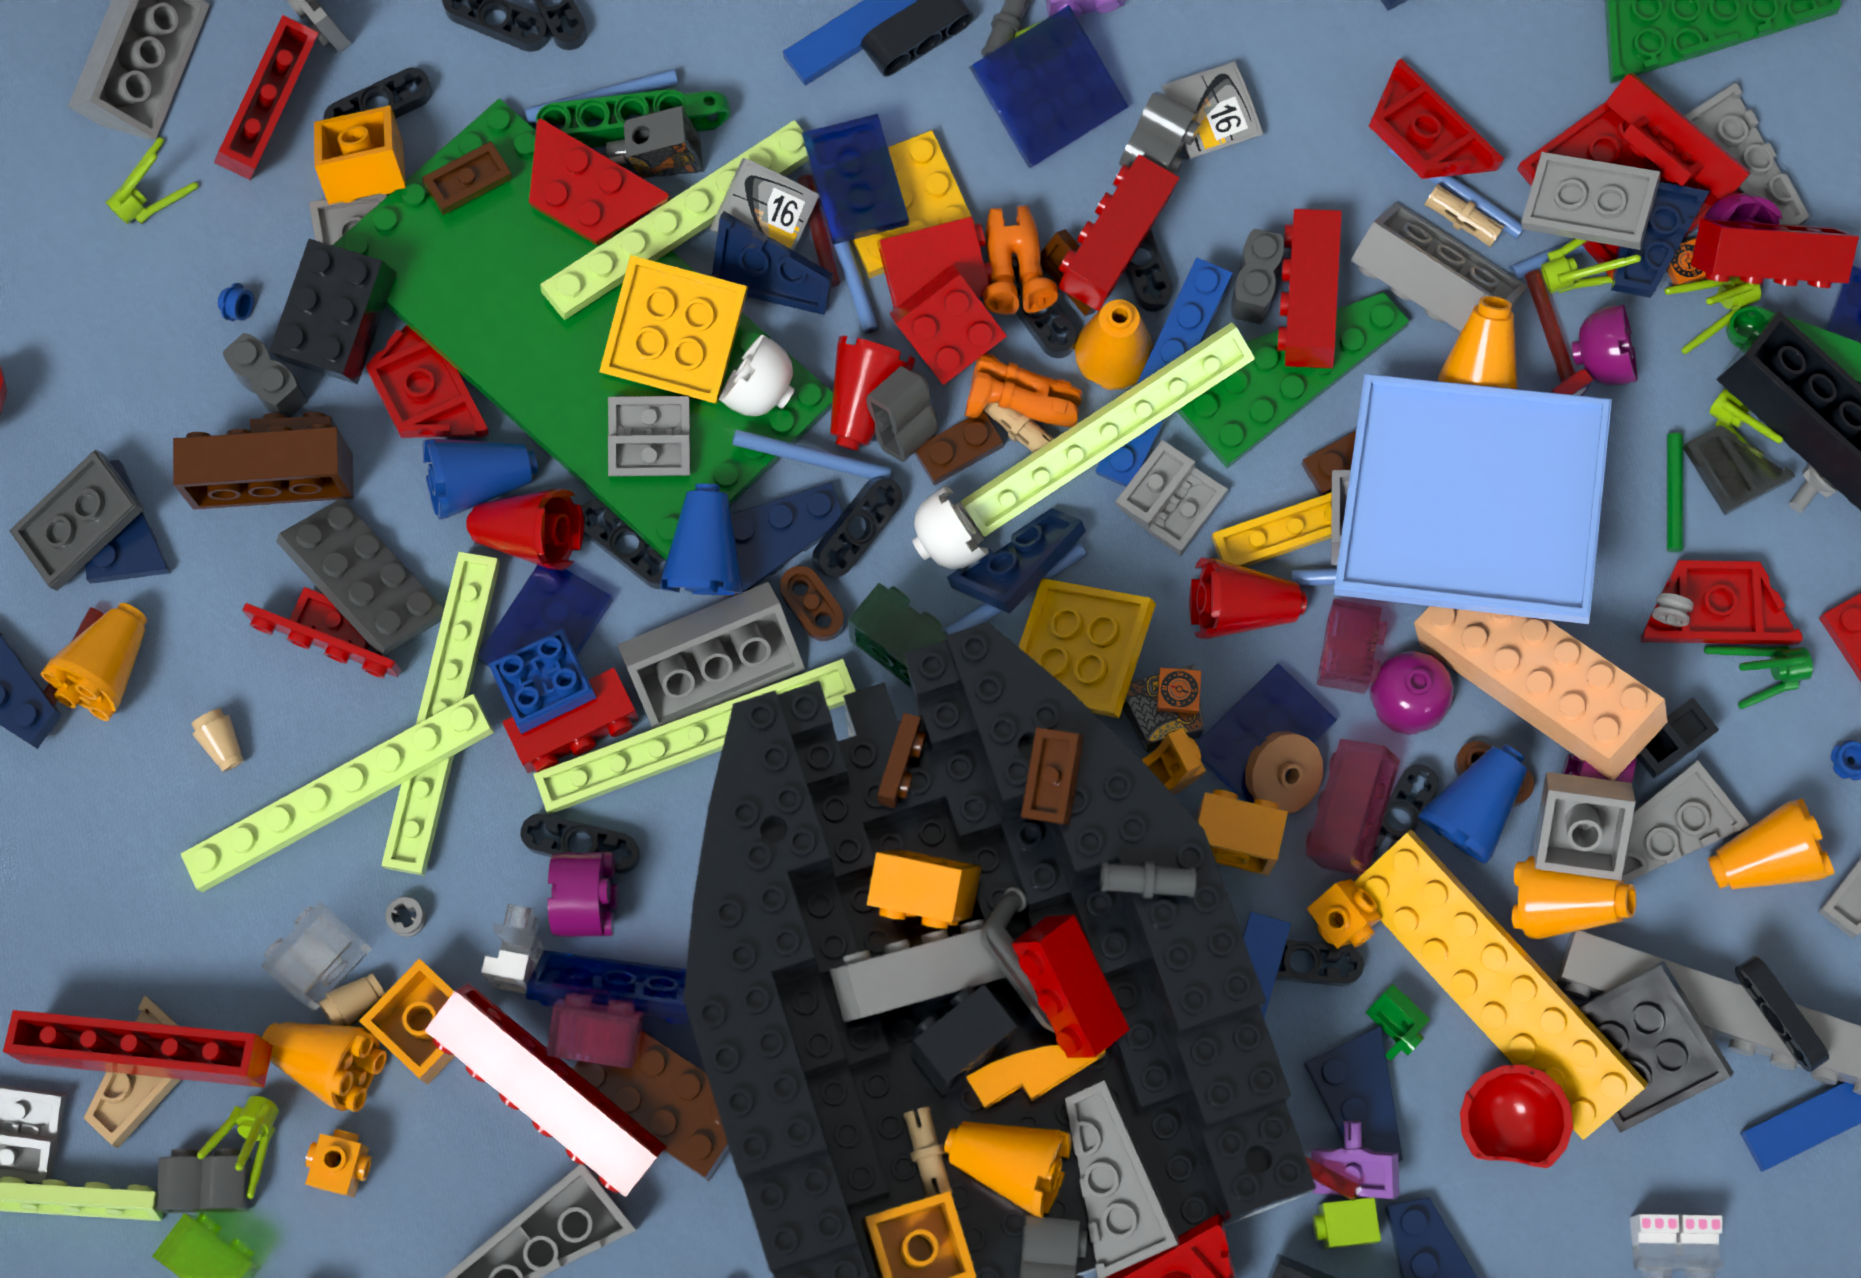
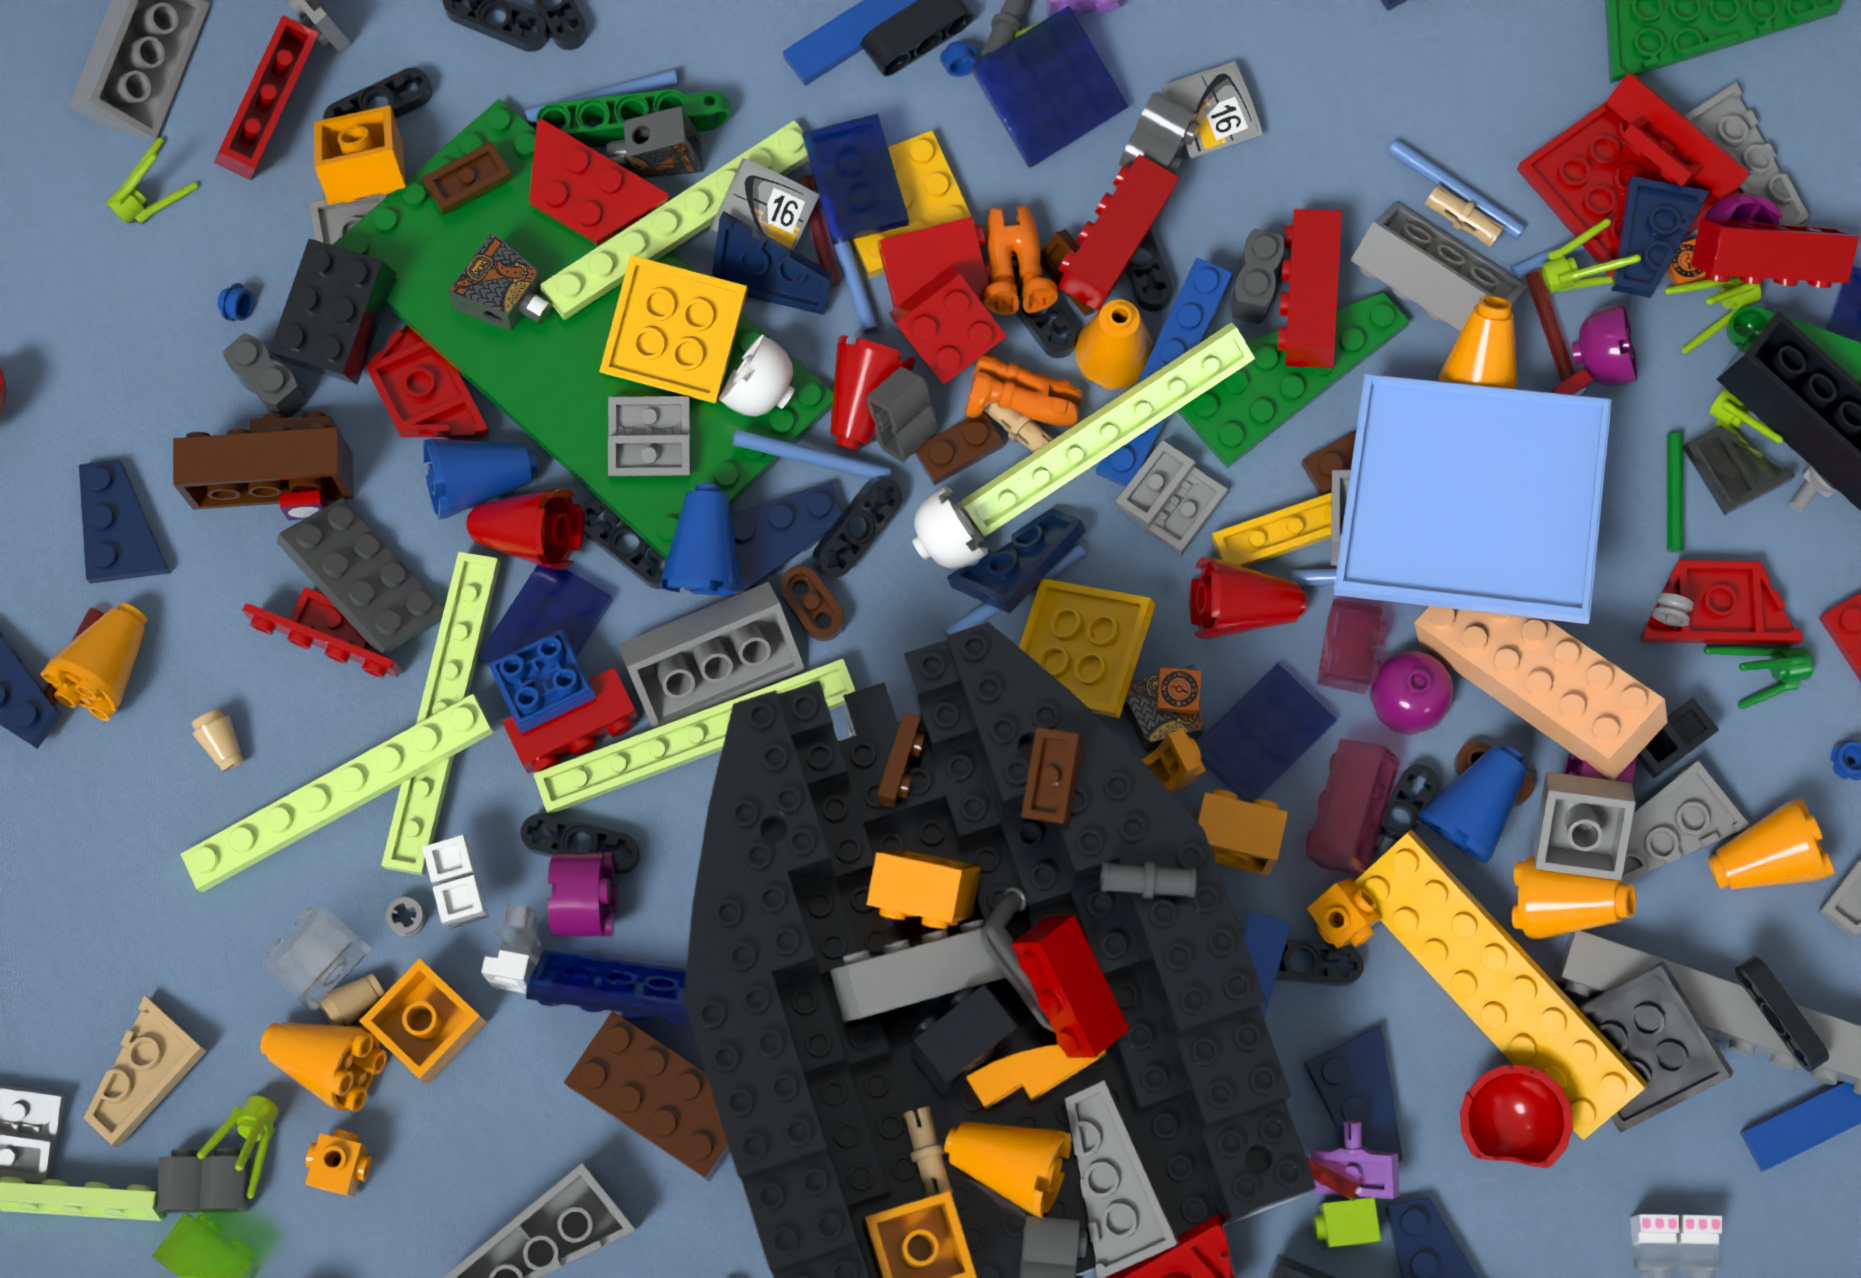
red brick [3,1010,273,1088] -> none
dark grey tile [9,449,144,591] -> none
brick [425,983,667,1197] -> none
clear pink brick [546,993,644,1069] -> none
clear green brick [848,582,947,689] -> none
medium nougat plate [1245,731,1323,813] -> none
green bracket [1365,984,1430,1061] -> none
red wing [1368,59,1505,179] -> none
light grey plate [1521,152,1661,250] -> none
none -> red tile [279,489,328,521]
none -> white hips [422,835,490,930]
none -> torso [448,233,552,330]
none -> blue plate [940,41,978,77]

